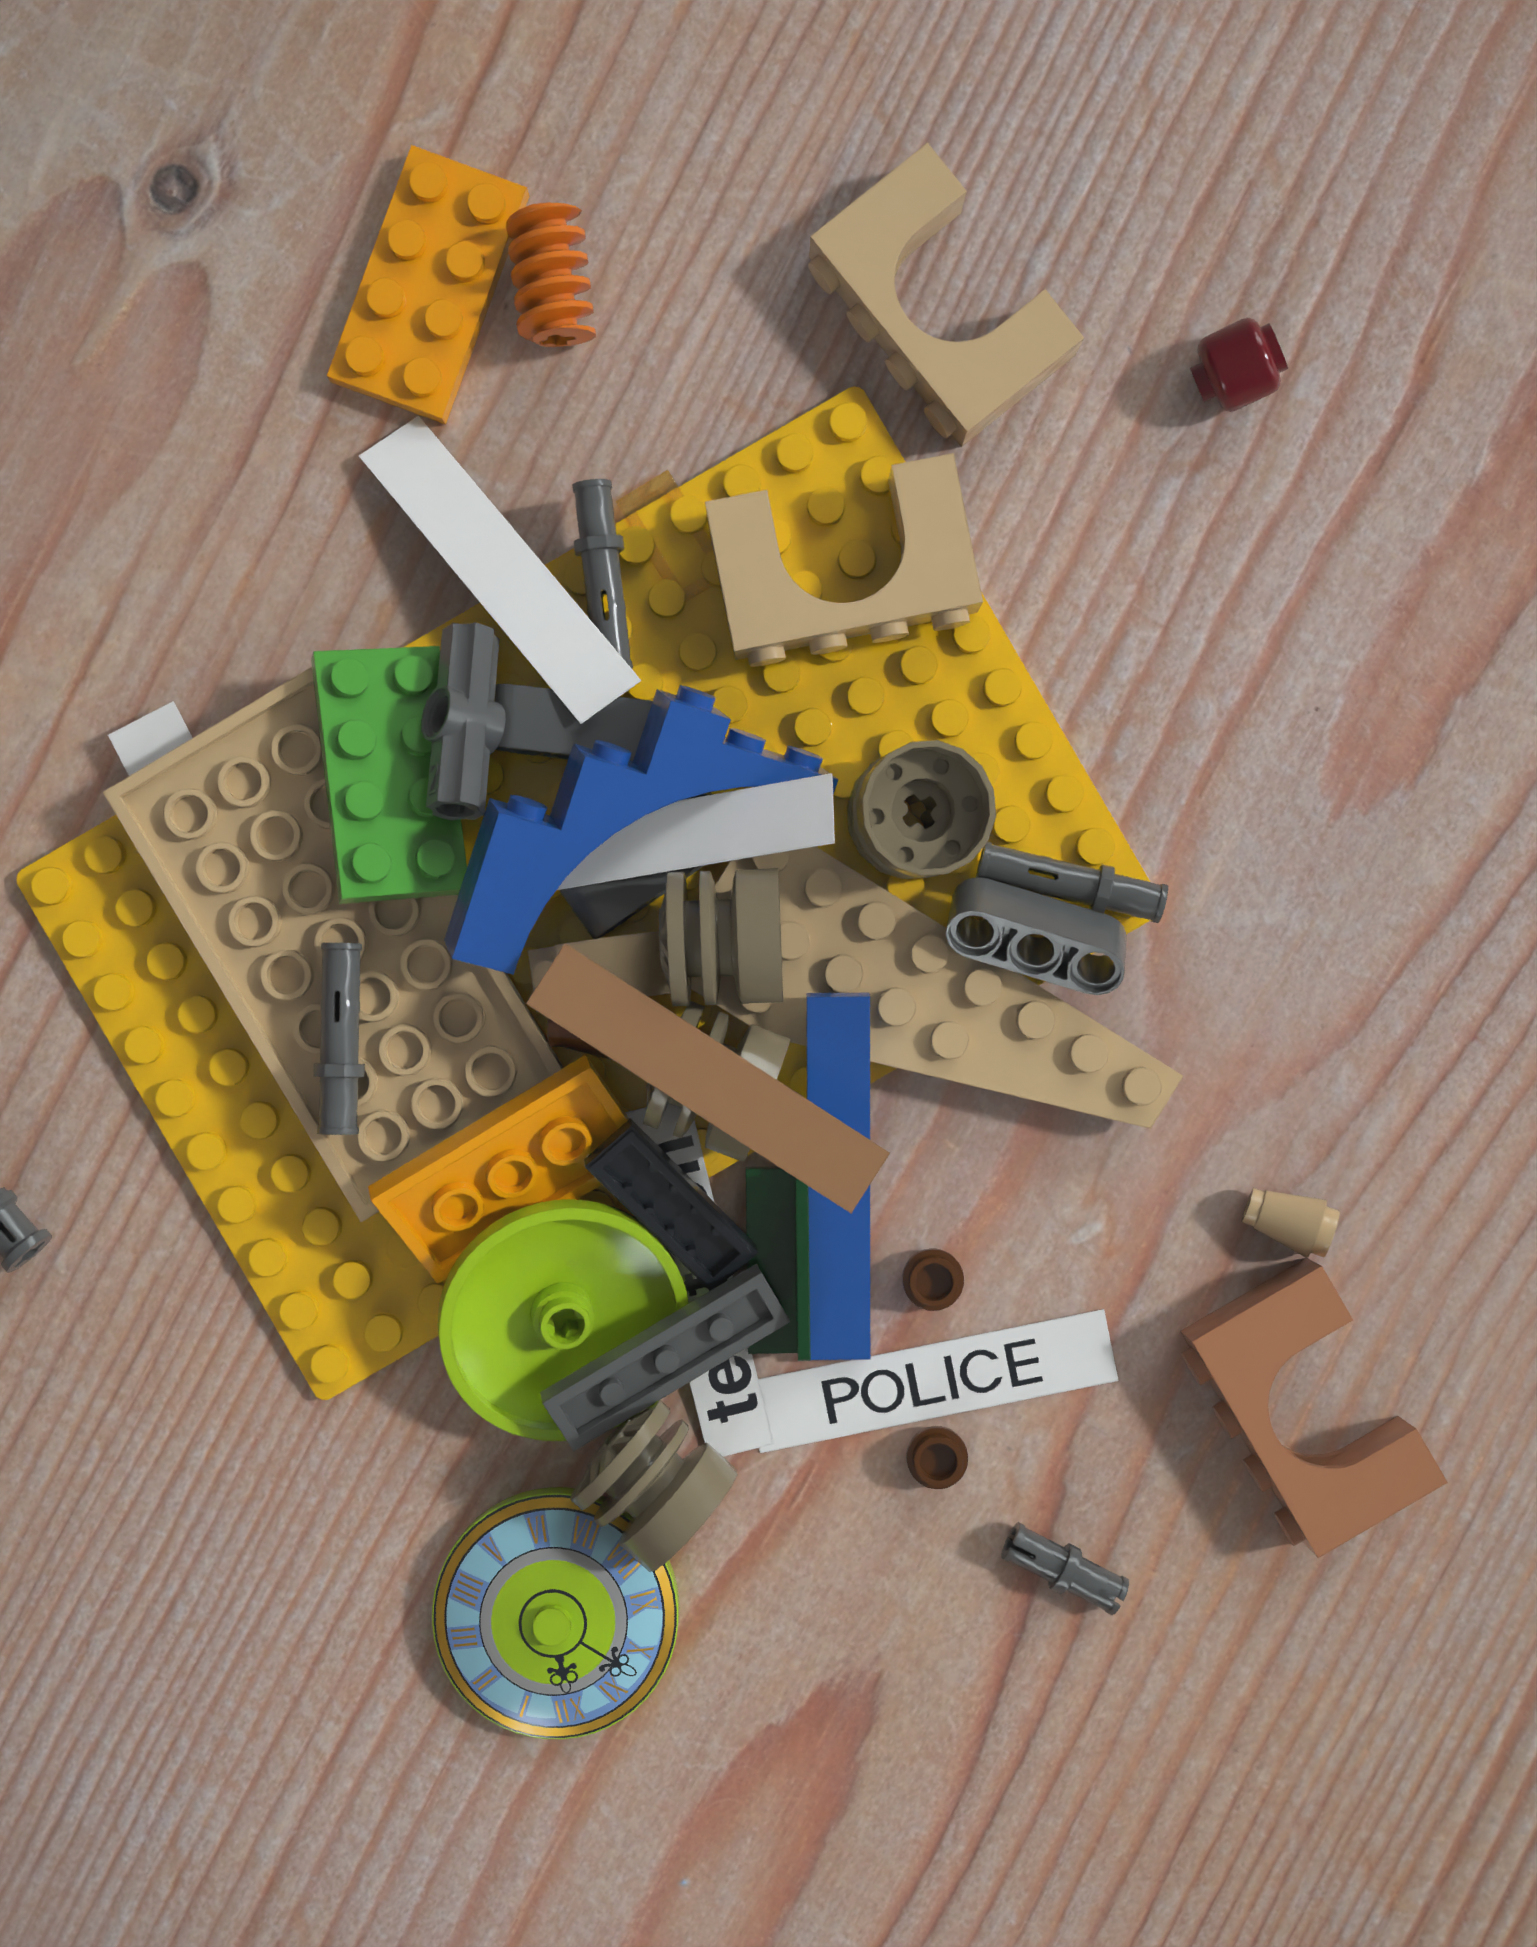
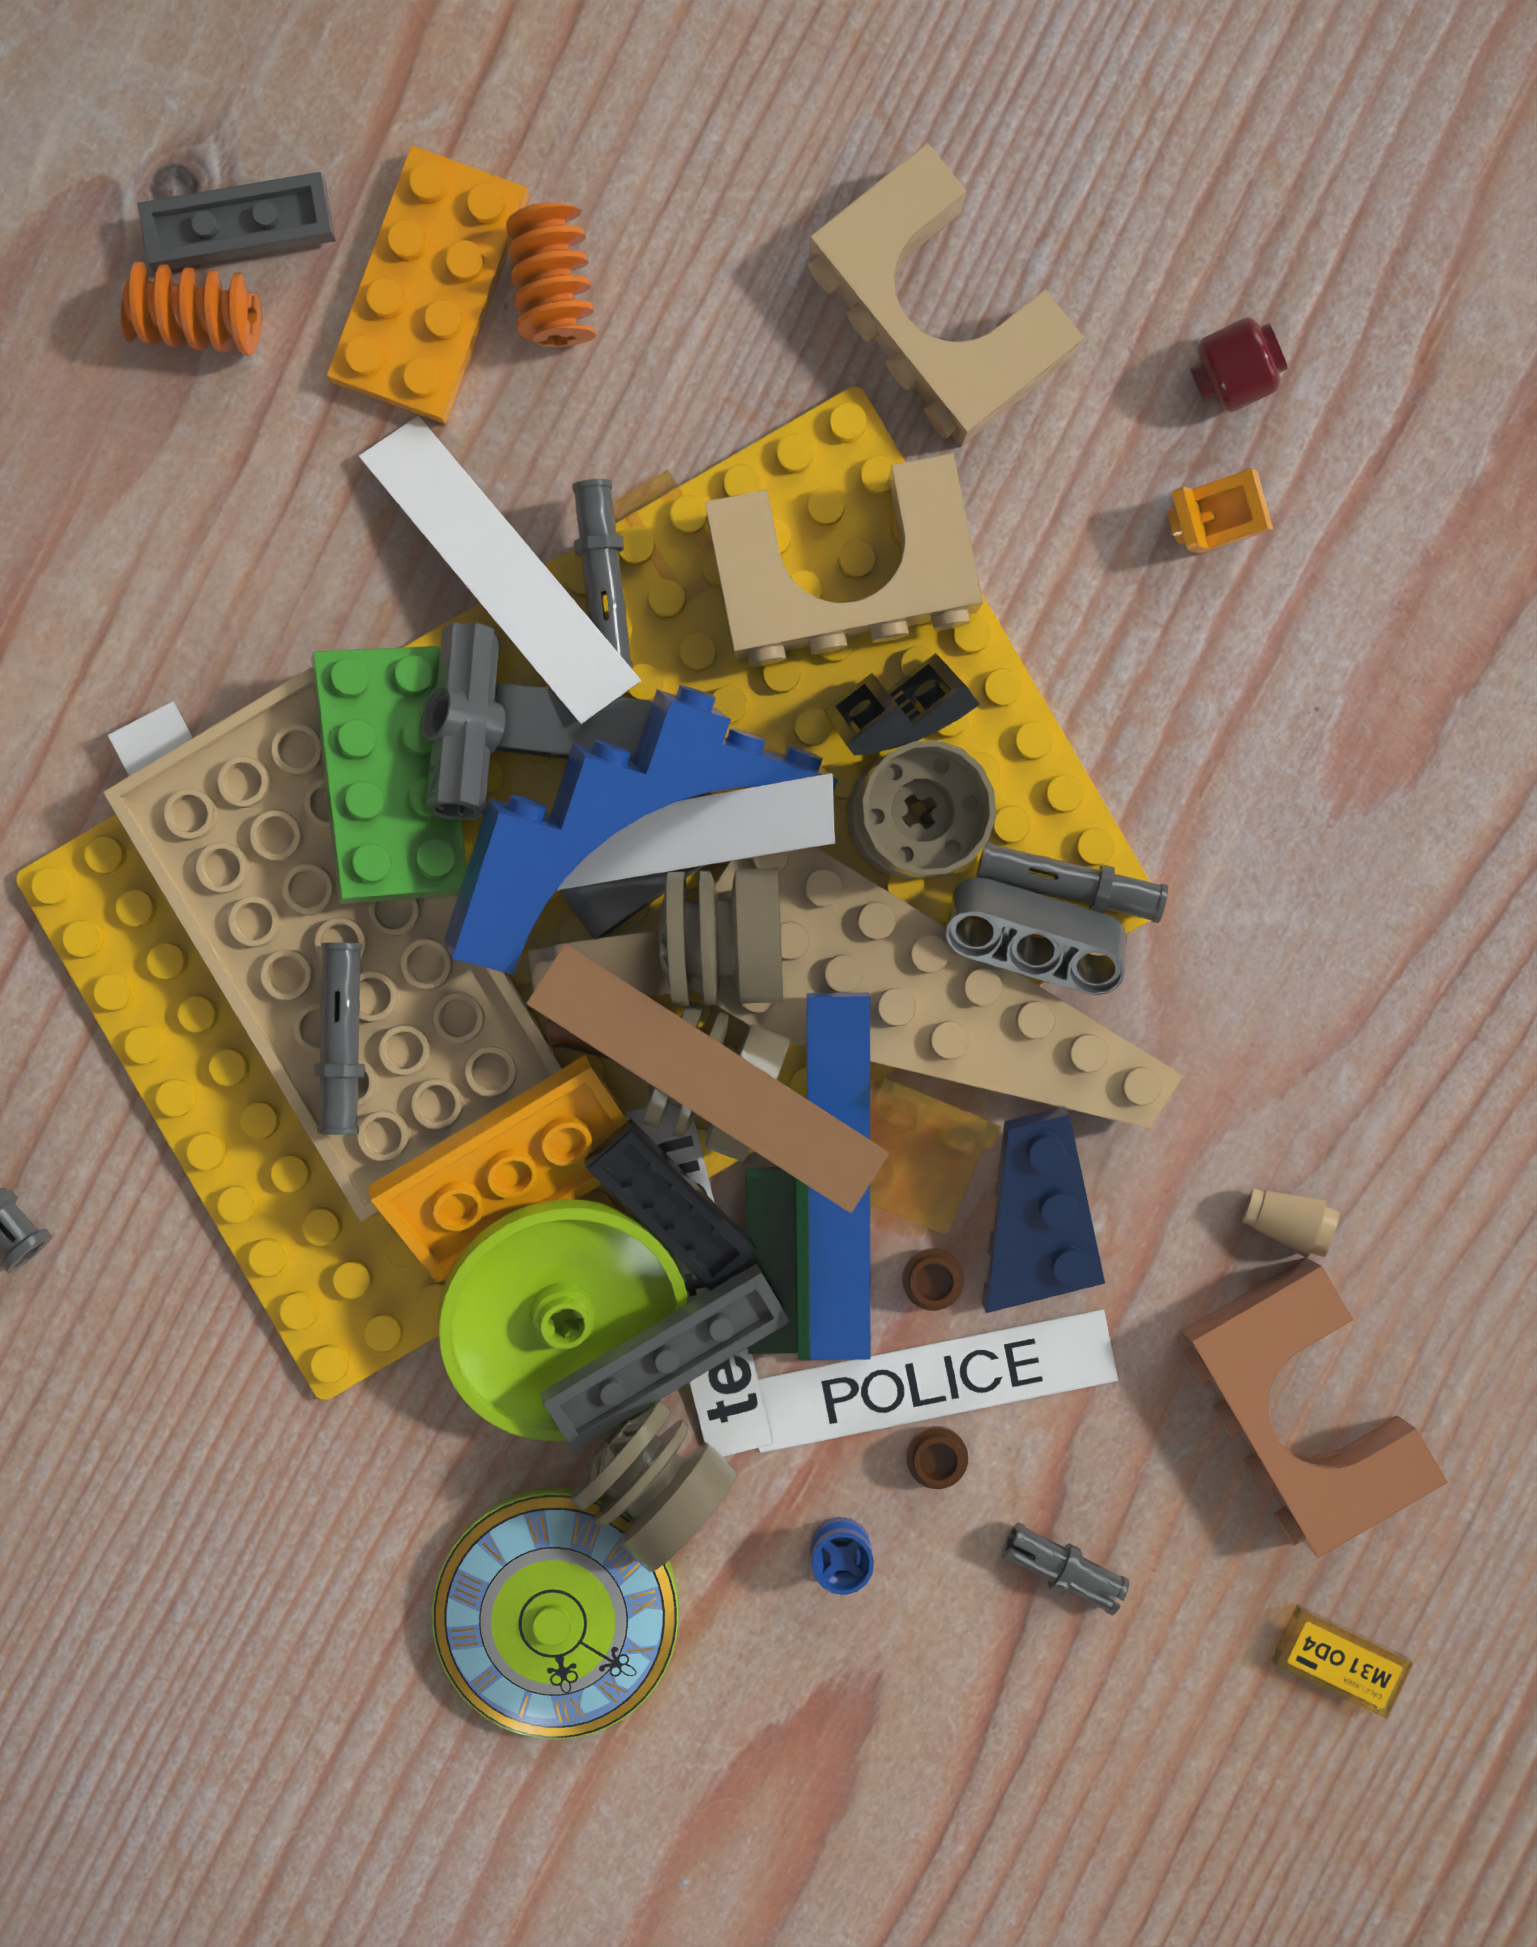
none -> orange piece [121,261,262,356]
none -> dark grey plate [137,172,336,272]
none -> blue wheel [810,1517,874,1595]
none -> black slope [823,653,980,755]
none -> clear yellow bracket [870,1075,1001,1234]
none -> dark blue wing [982,1106,1105,1313]
none -> light orange bracket [1168,468,1273,554]
none -> tile [1271,1604,1414,1719]

